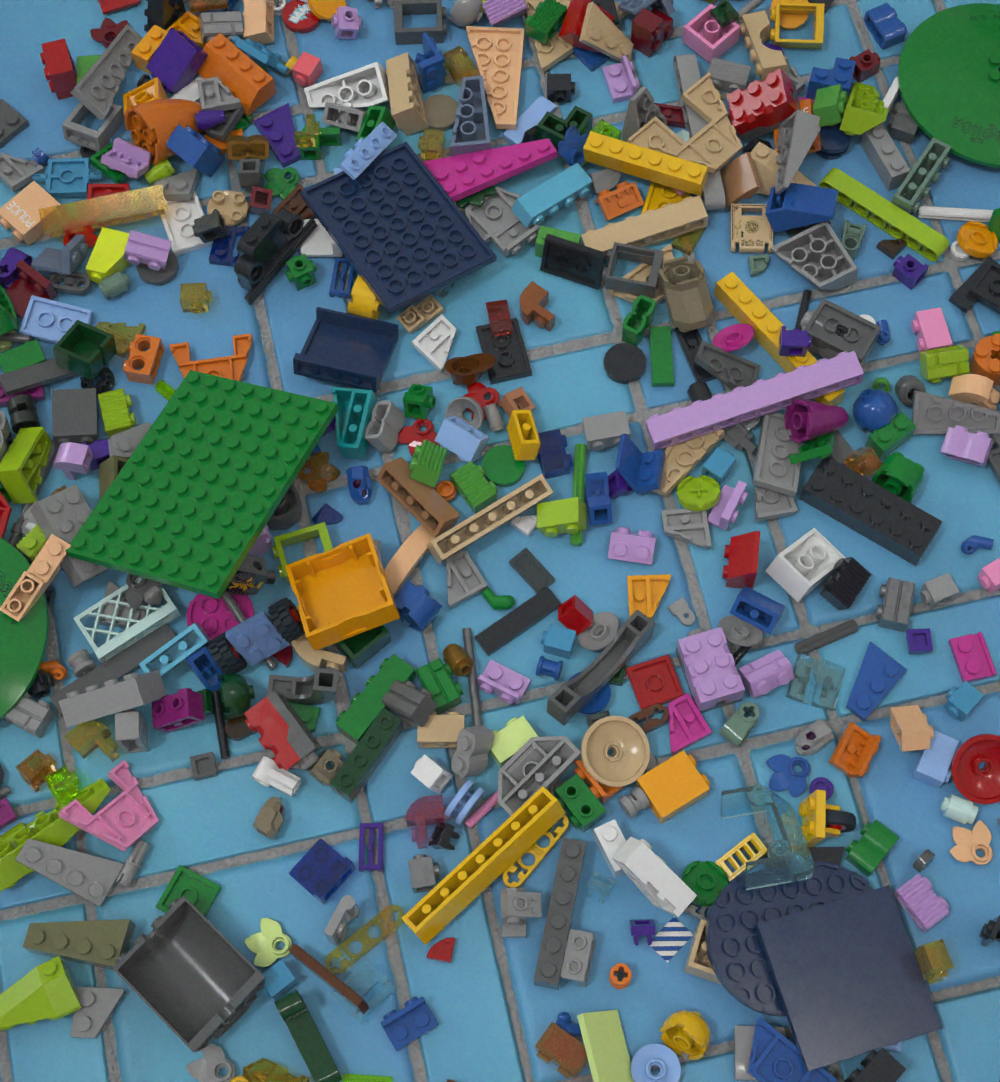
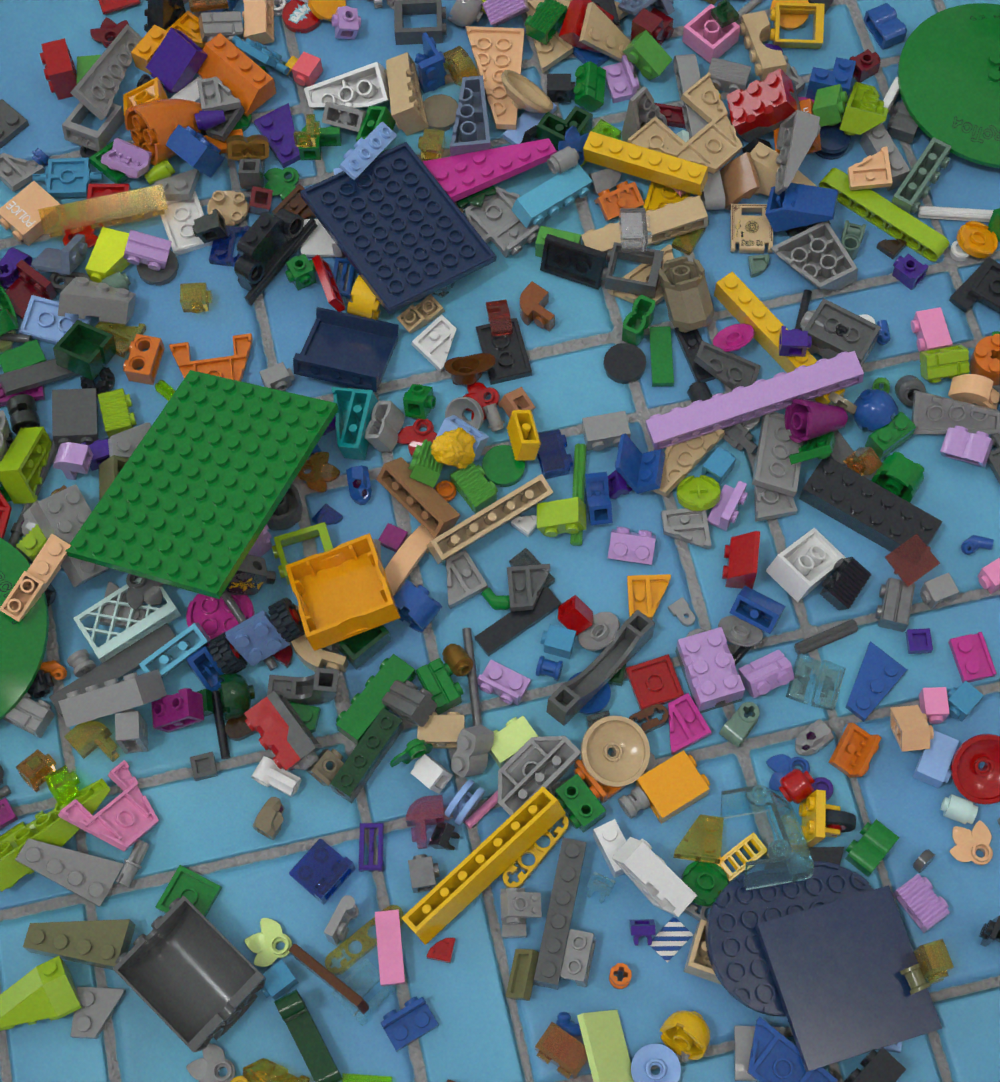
none -> light grey wedge [58,277,136,324]
none -> light grey brick [259,362,295,391]
none -> red tile [312,255,345,312]
none -> bright pink tile [375,909,405,986]
none -> magenta tile [378,523,408,552]
none -> green plate [390,739,433,767]
none -> yellow hair [430,427,476,469]
none -> tan dish [501,70,553,113]
none -> olive tile [506,949,539,1001]
none -> dark grey wing [507,564,550,612]
none -> light grey brick [547,146,579,174]
none -> green brick [574,61,606,112]
none -> clear brick [619,208,652,253]
none -> bright green brick [623,30,673,81]
none -> clear yellow wing [673,814,724,864]
none -> red head [778,769,815,804]
none -> dark tan tile [828,391,857,414]
none -> light nougat wing [847,146,893,190]
none -> clear red piece [884,534,940,587]
none -> olive bush [900,963,931,995]
none -> bright pink brick [919,687,950,724]

